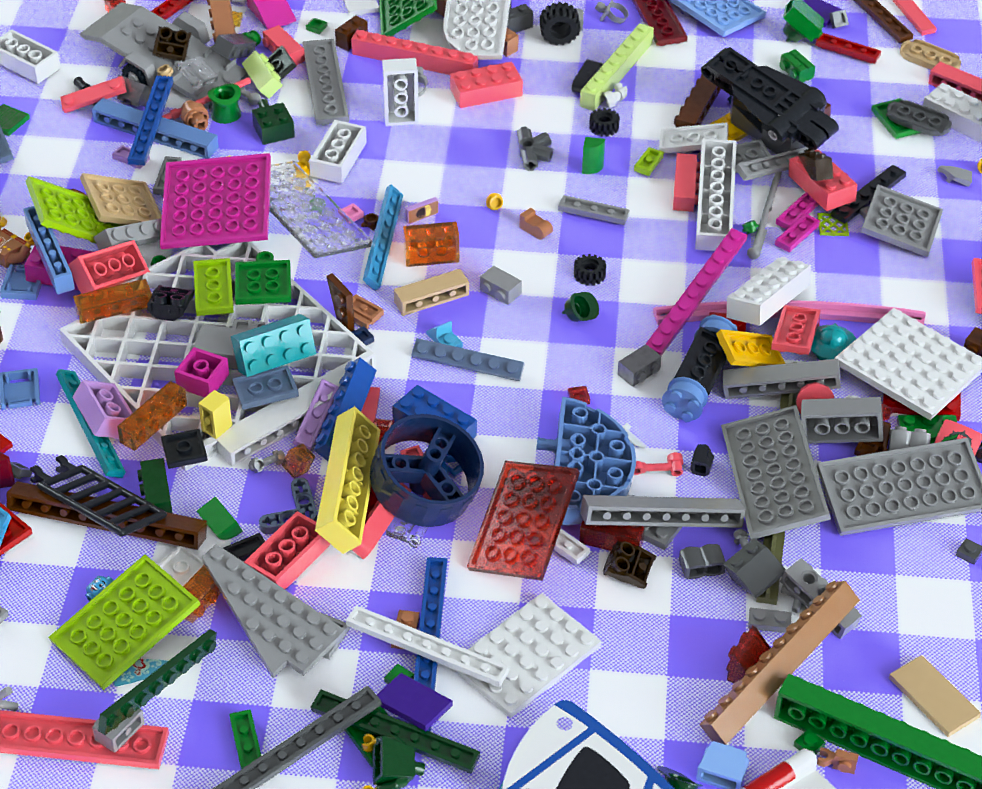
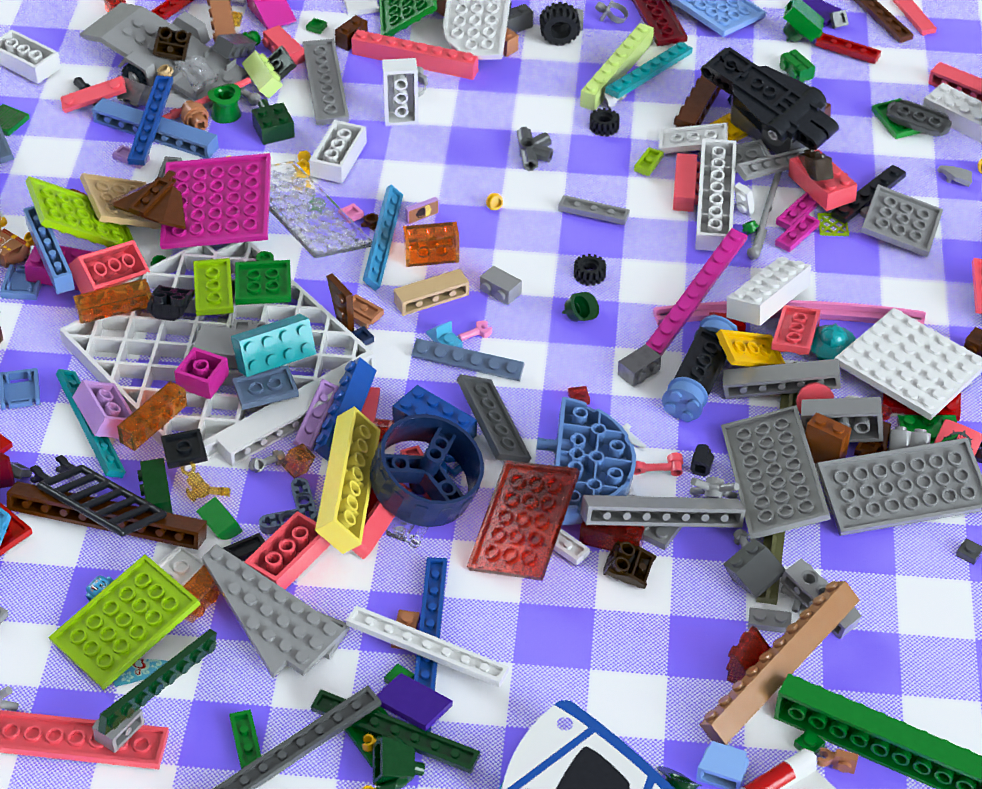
light grey brick [94,218,162,250] -> none
light yellow brick [198,390,232,439] -> none
coral brick [450,62,523,108] -> none
white plate [451,593,602,719] -> none
nougat leg [519,207,553,240] -> none
black beam [571,59,603,93] -> none
green brick [582,137,606,174] -> none
dark grey brick [678,544,726,579] -> none
tan tile [889,655,982,737] -> none
tan tile [900,39,962,70] -> none
none -> reddish brown panel [110,170,186,230]
none -> clear yellow piece [180,461,231,502]
none -> dark grey plate [457,374,532,464]
none -> bright pink bar [458,320,492,341]
none -> teal plate [605,42,693,99]
none -> light grey bar [690,477,739,499]
none -> white plate [734,182,755,216]
none -> dark orange brick [805,412,852,464]

